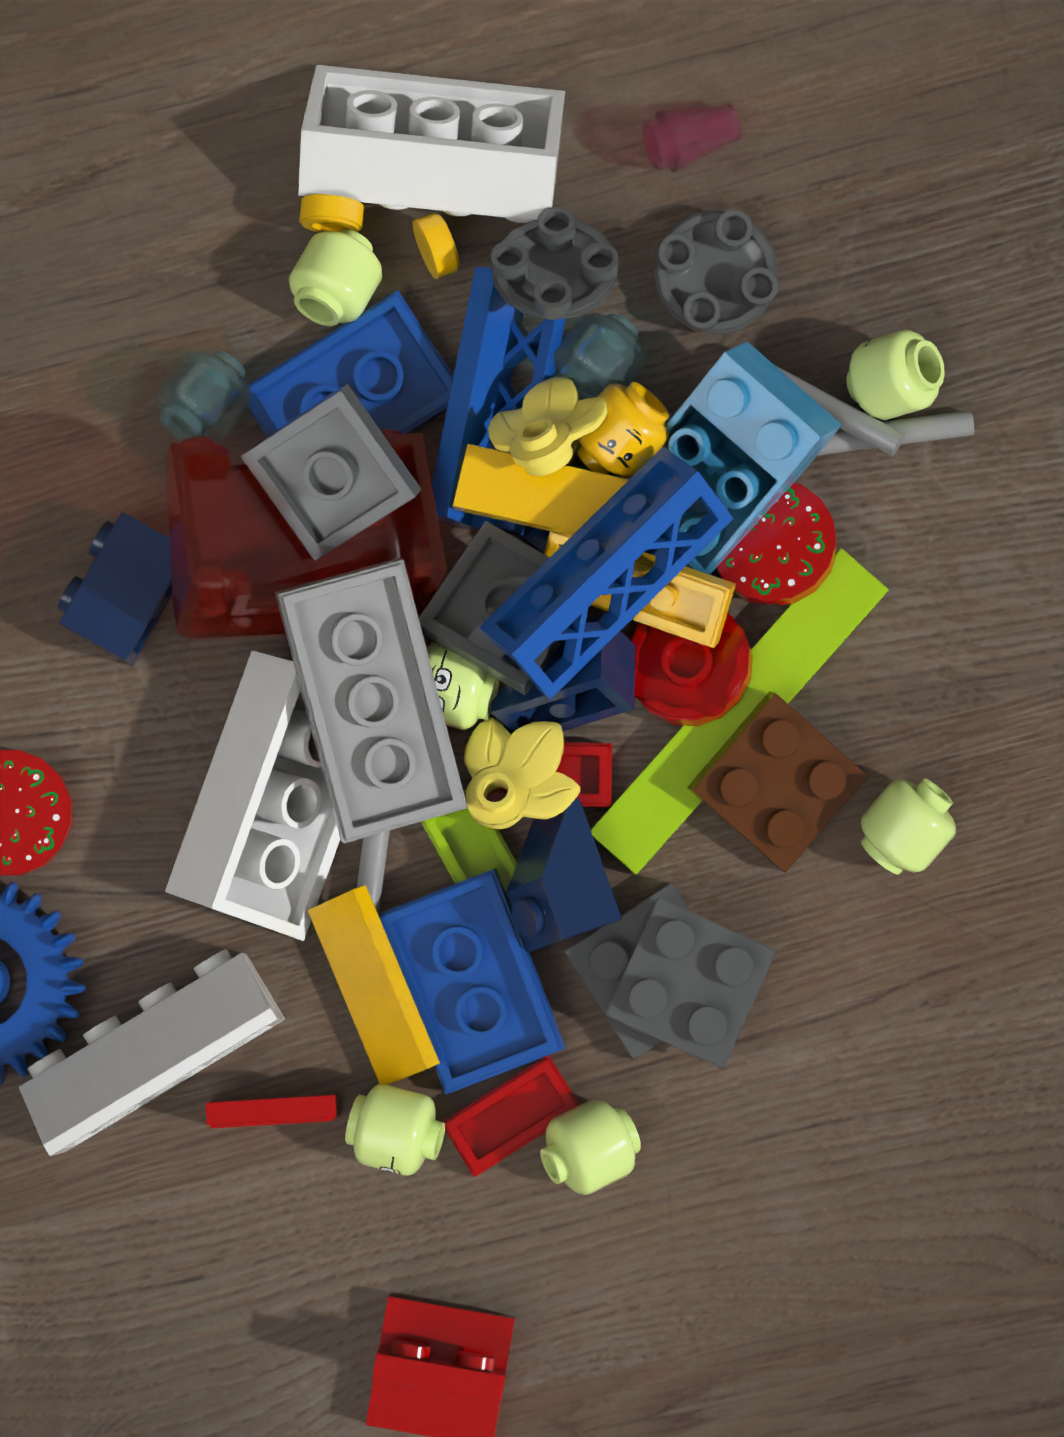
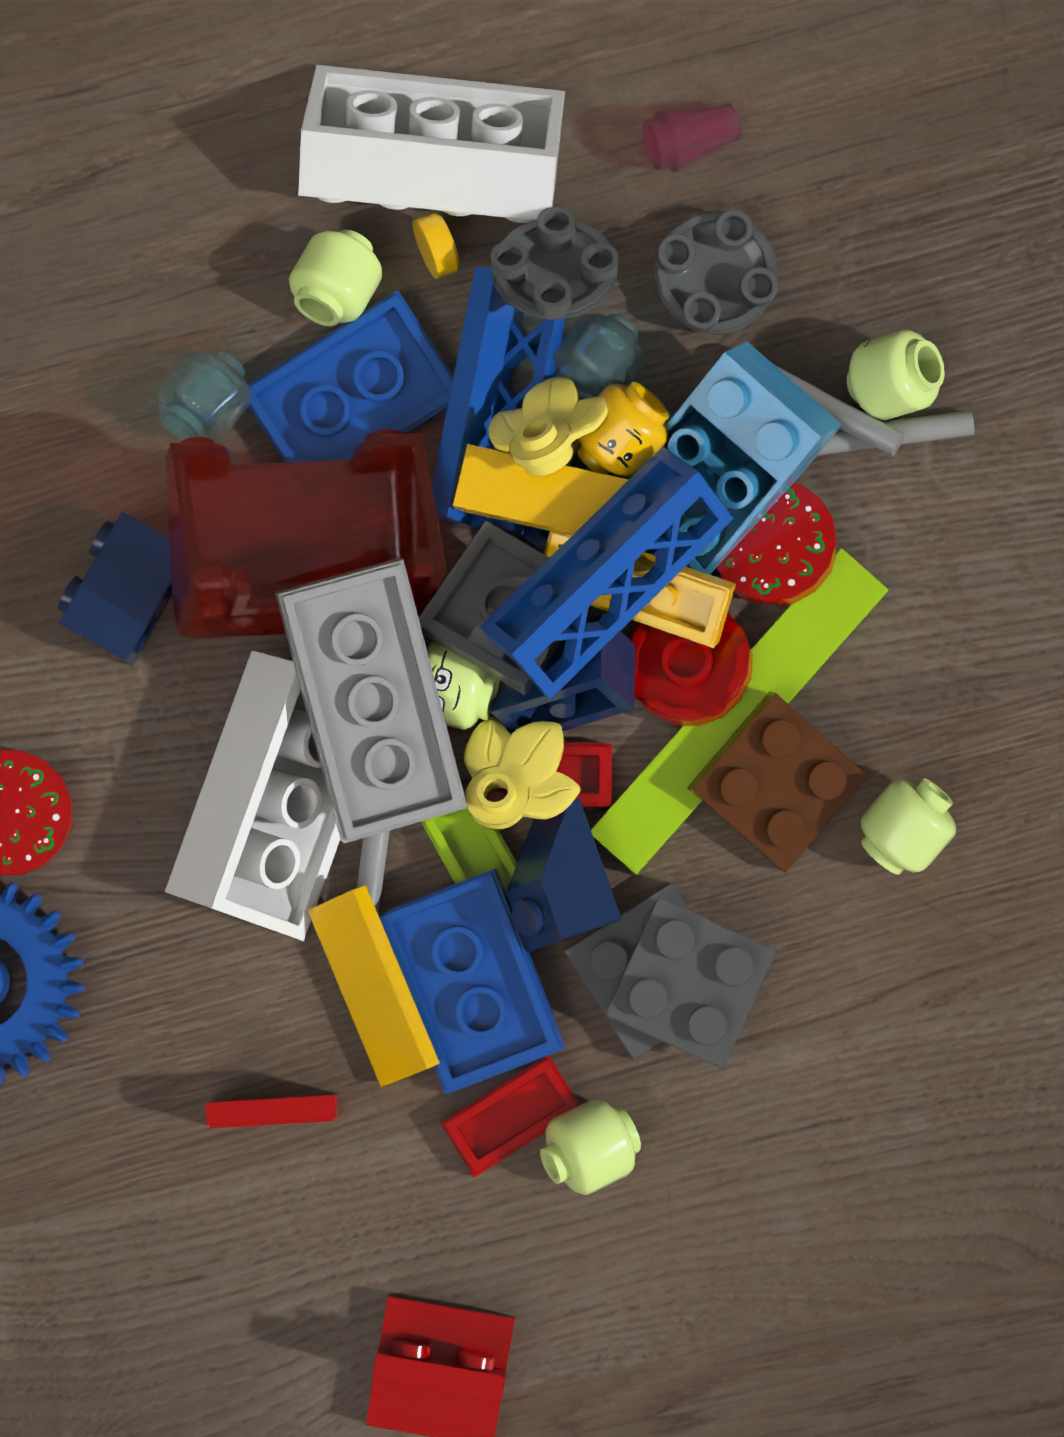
white slope [19,949,286,1156] -> none
dark grey plate [241,383,421,561] -> none
yellow tile [299,194,364,233] -> none
yellowish green head [345,1084,445,1175] -> none

